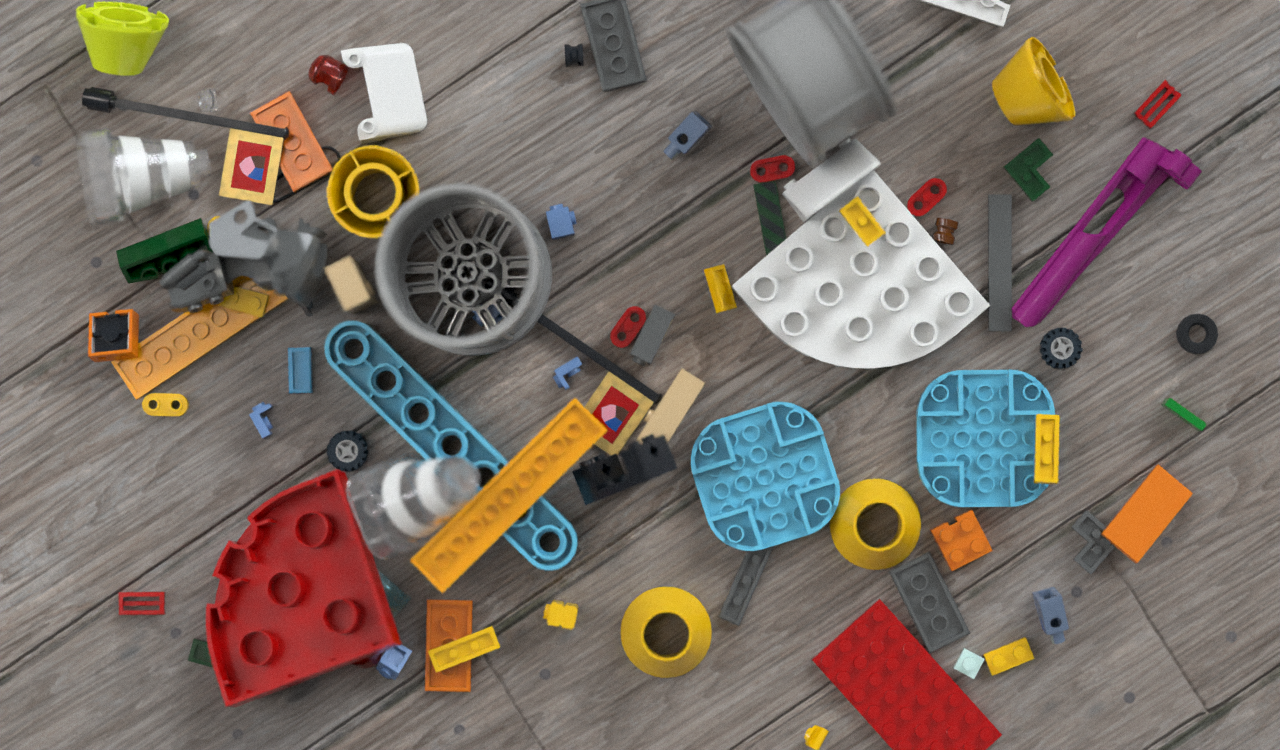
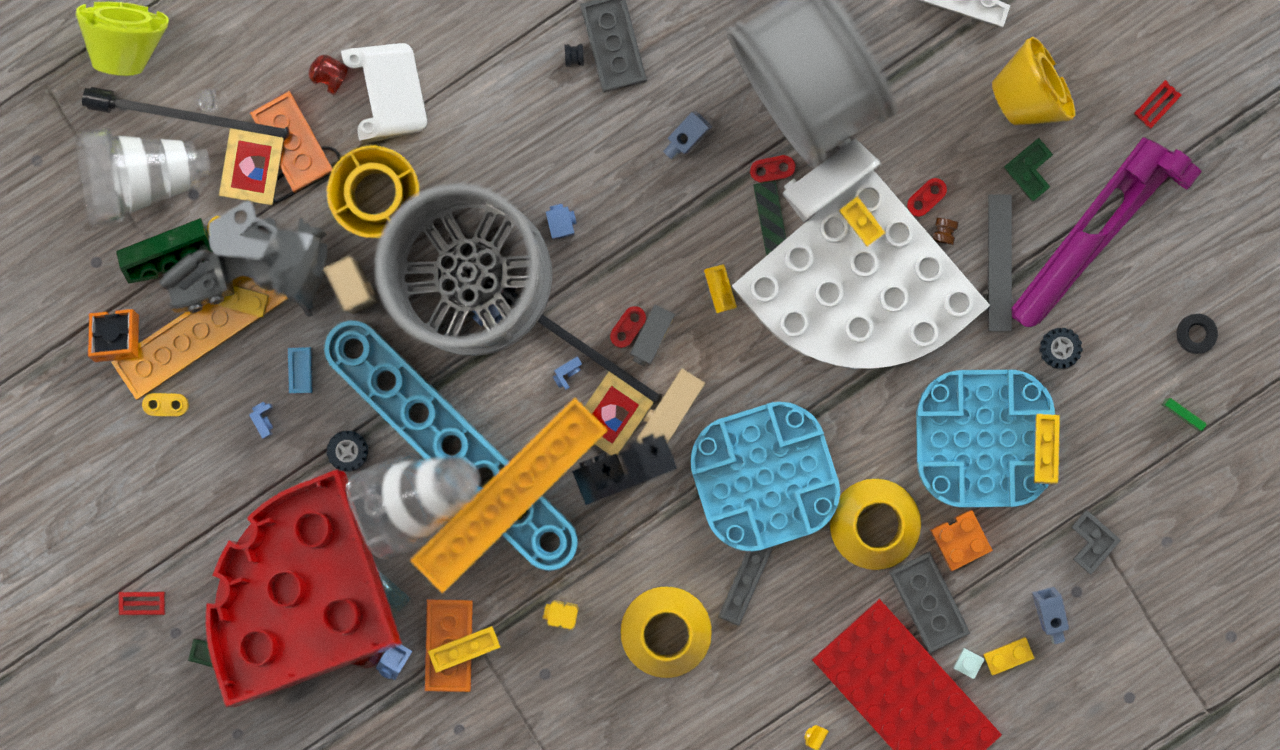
orange tile [1101,464,1193,564] -> none

